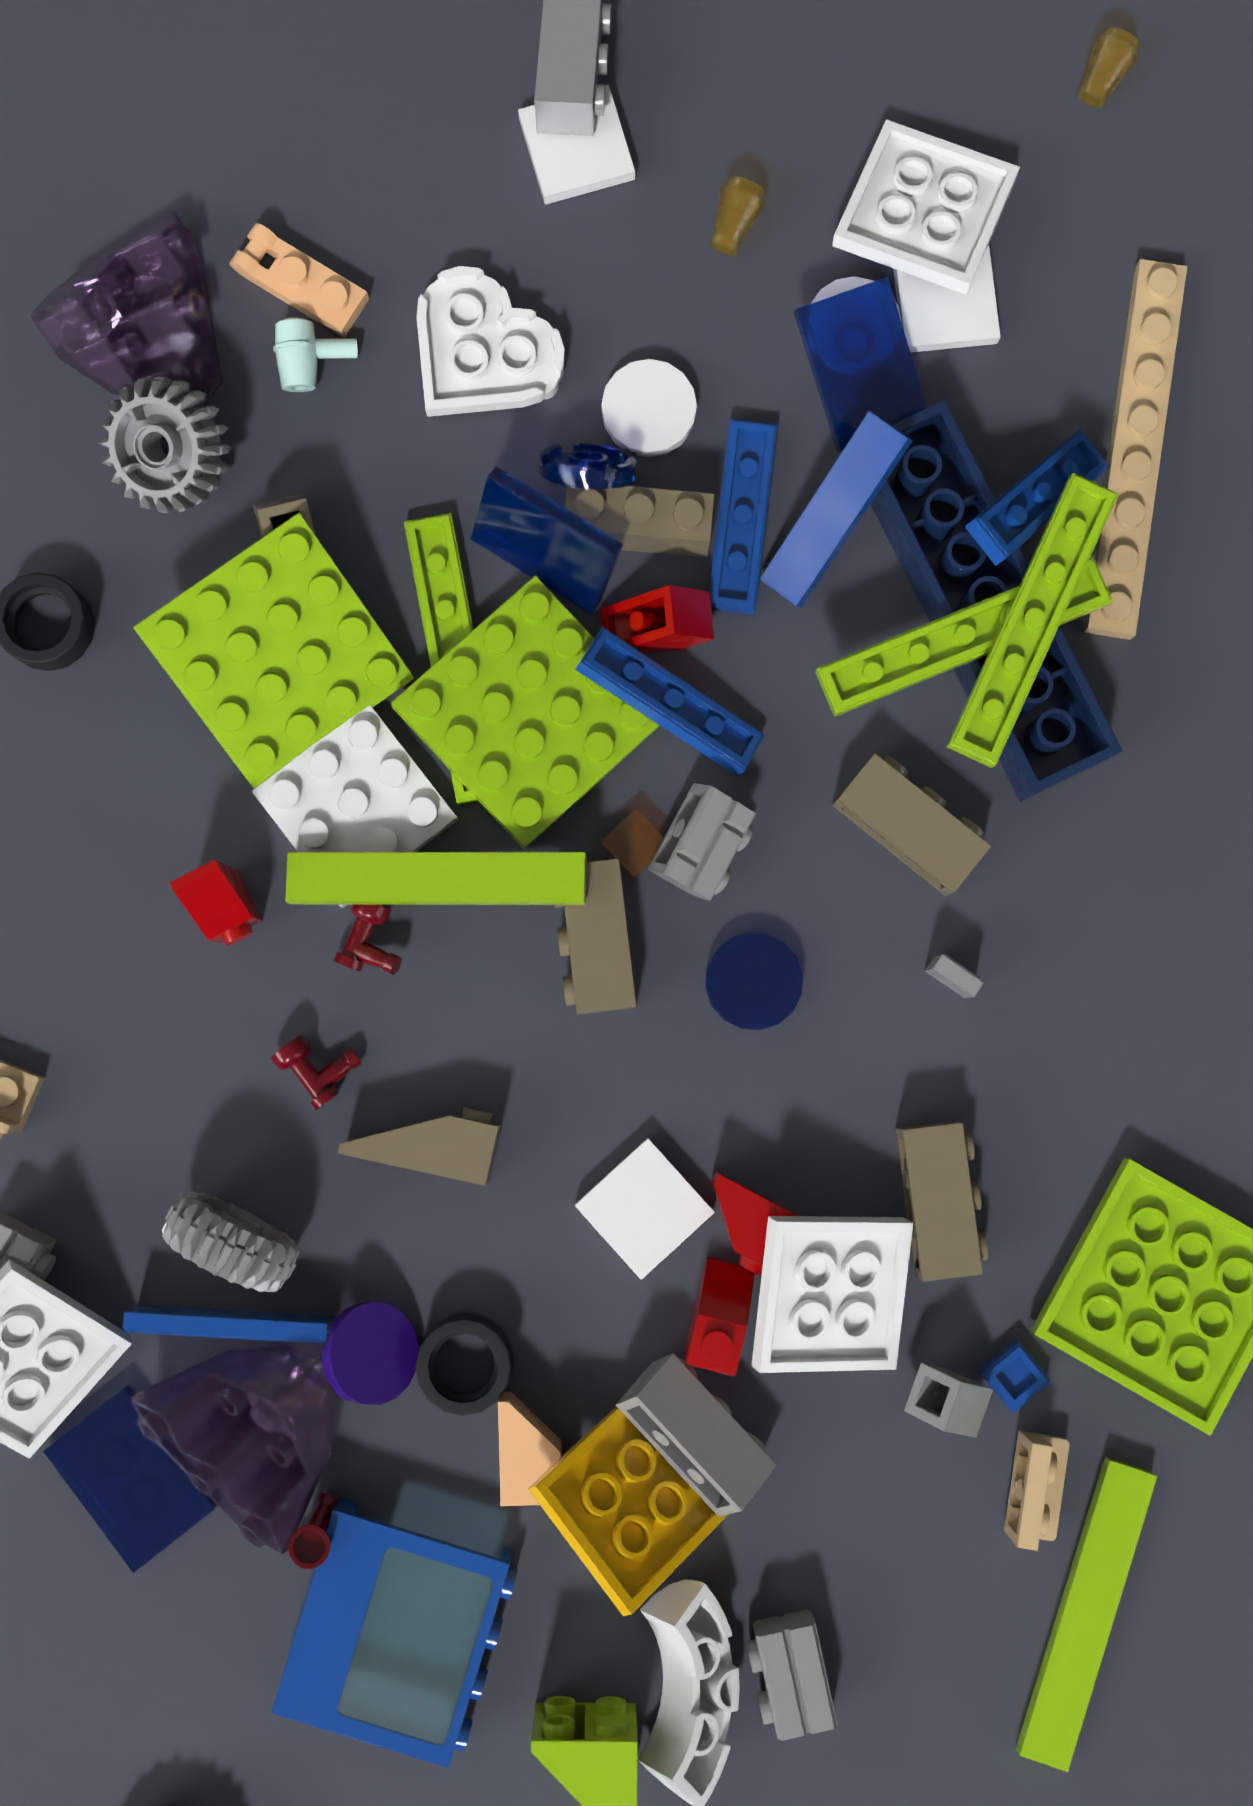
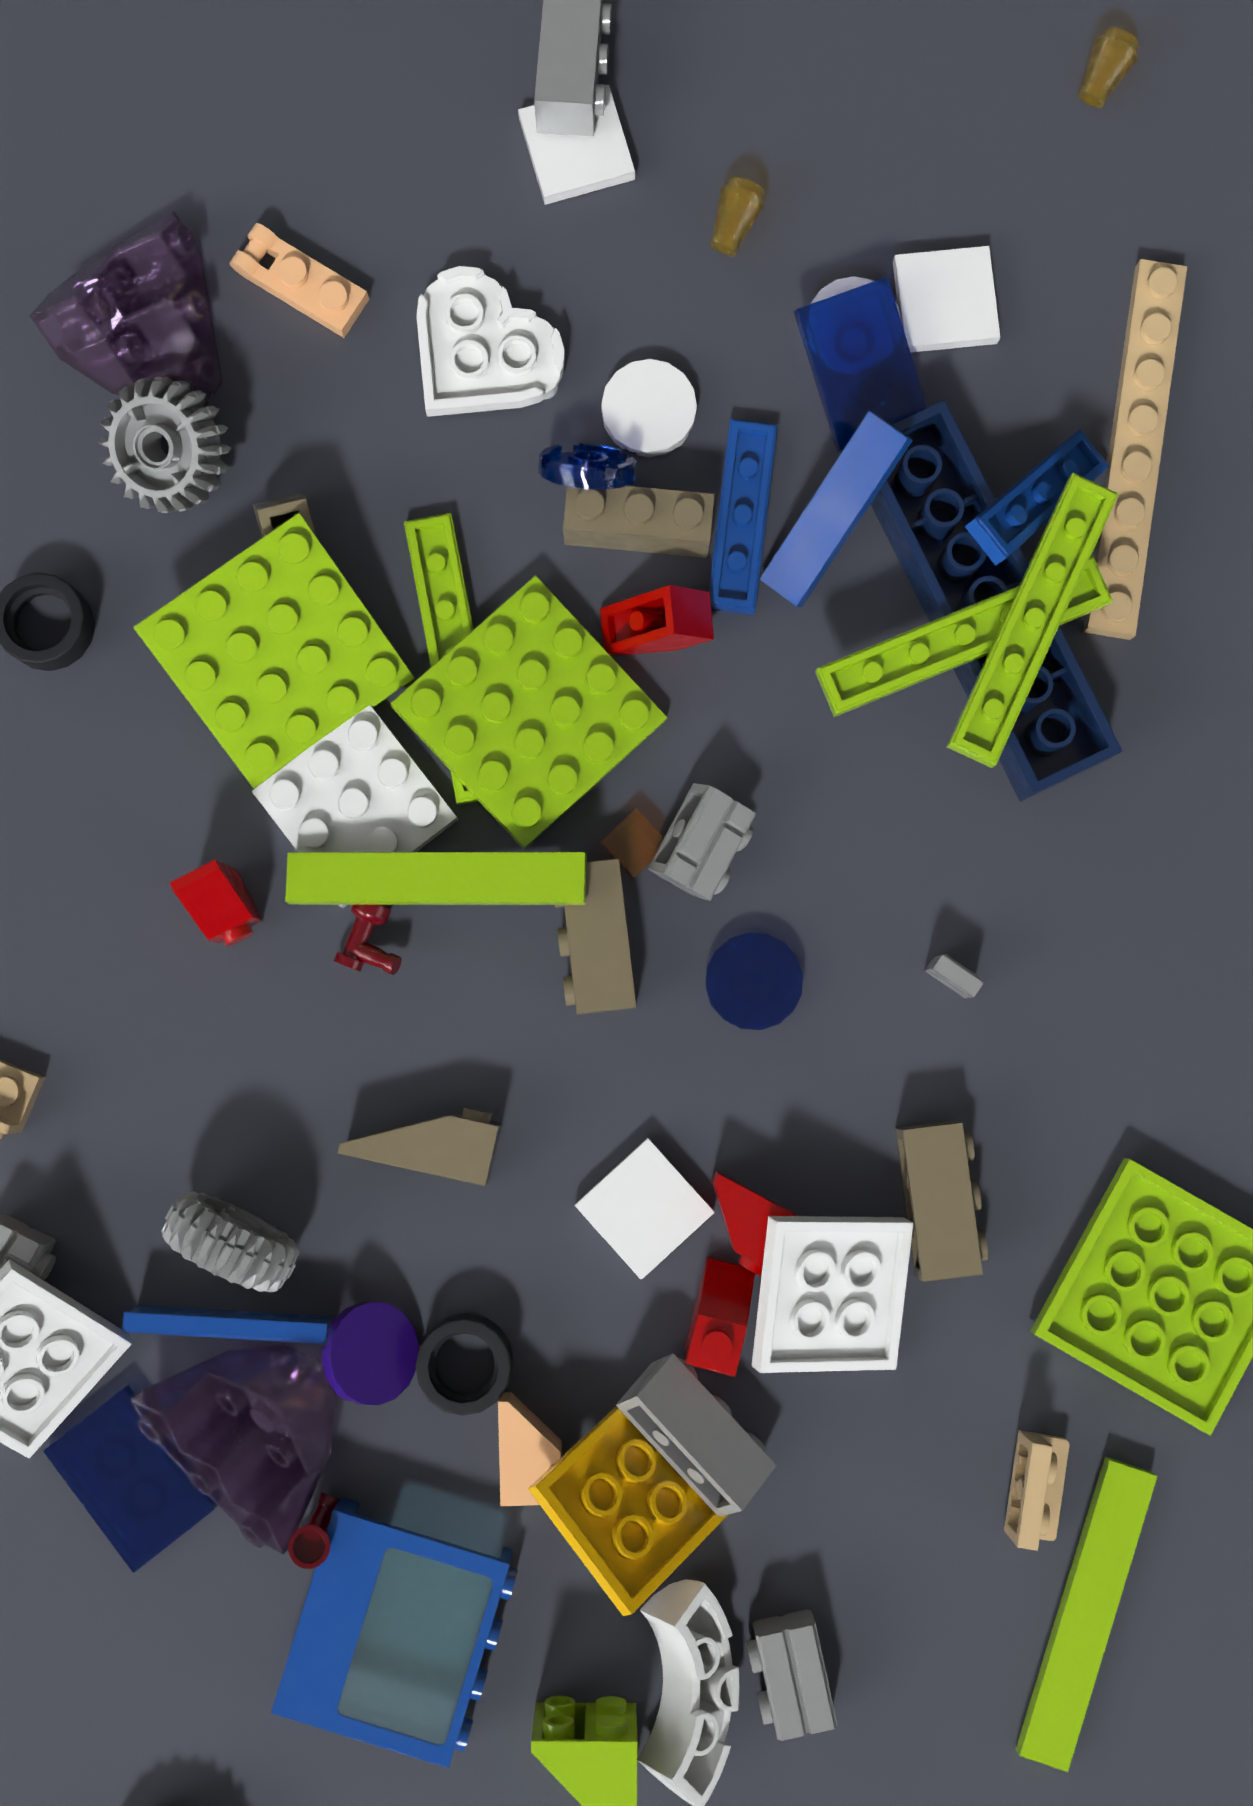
dark red piece [270,1035,362,1110] -> none
light aqua piece [273,317,358,392] -> none
clear blue tile [470,466,623,614] -> none
blue tile [575,627,765,777] -> none
white plate [832,119,1020,295] -> none
dark tan brick [832,753,991,896] -> none
light grey brick [904,1363,993,1438] -> none
blue tile [978,1339,1051,1413] -> none

